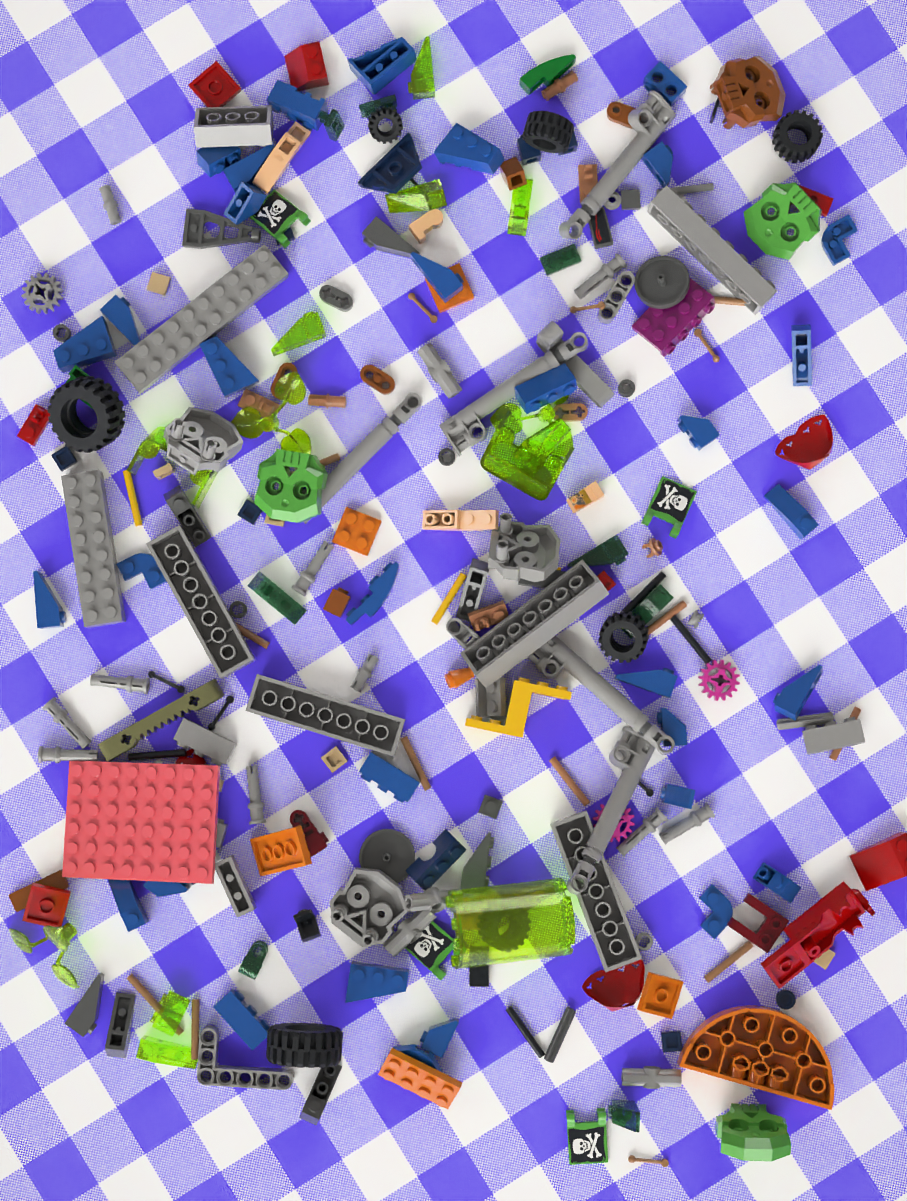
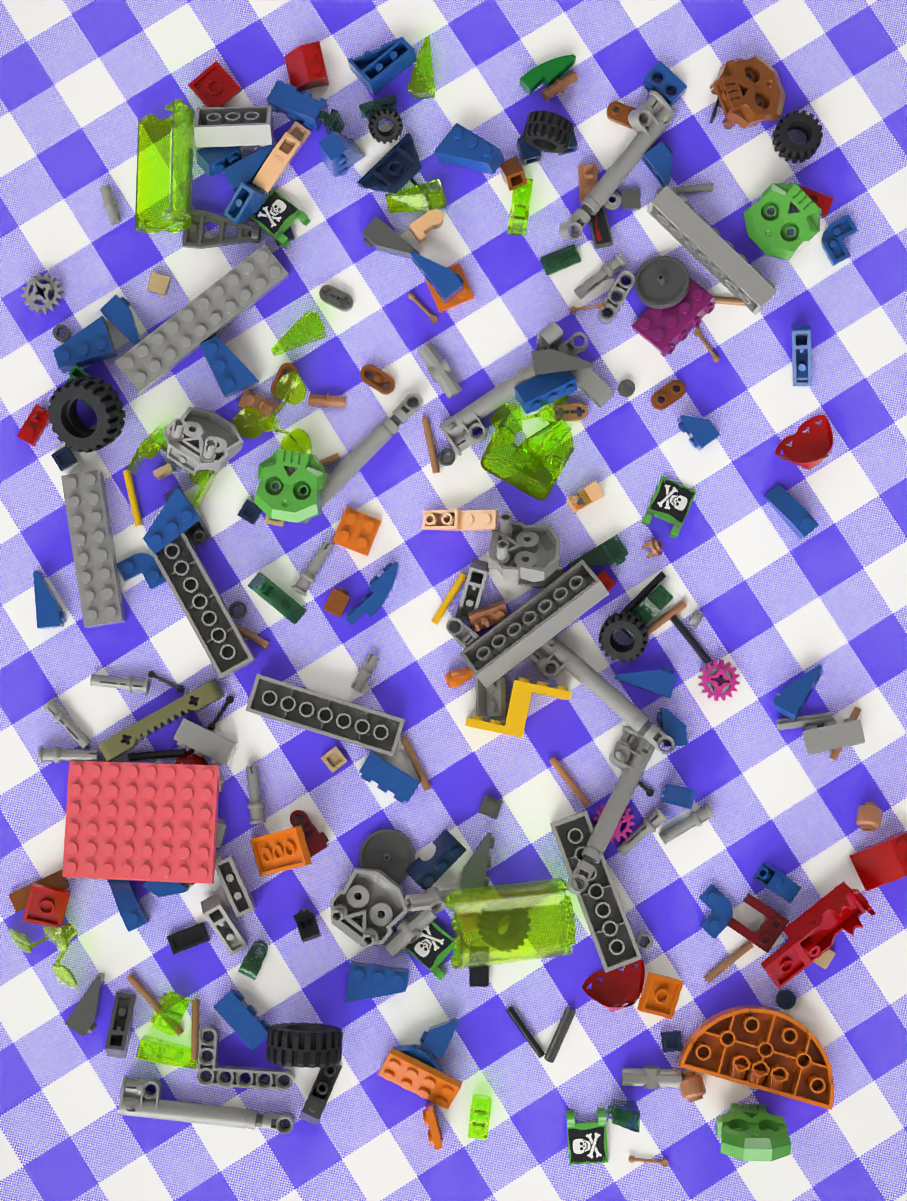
none -> light grey piece [118,1075,295,1134]
none -> clear neon green cylinder [135,100,194,234]
none -> blue wedge [143,487,202,554]
none -> black tile [166,922,210,955]
none -> light grey slope [200,893,248,956]
none -> blue wedge [318,131,365,178]
none -> medium nougat piece [421,417,440,474]
none -> orange plate [423,1102,443,1150]
none -> clear neon green brick [467,1093,492,1140]
none -> dark grey slope [532,346,593,375]
none -> dark orange plate [651,380,686,411]
none -> nougat head [679,1072,706,1103]
none -> nougat head [856,802,882,832]

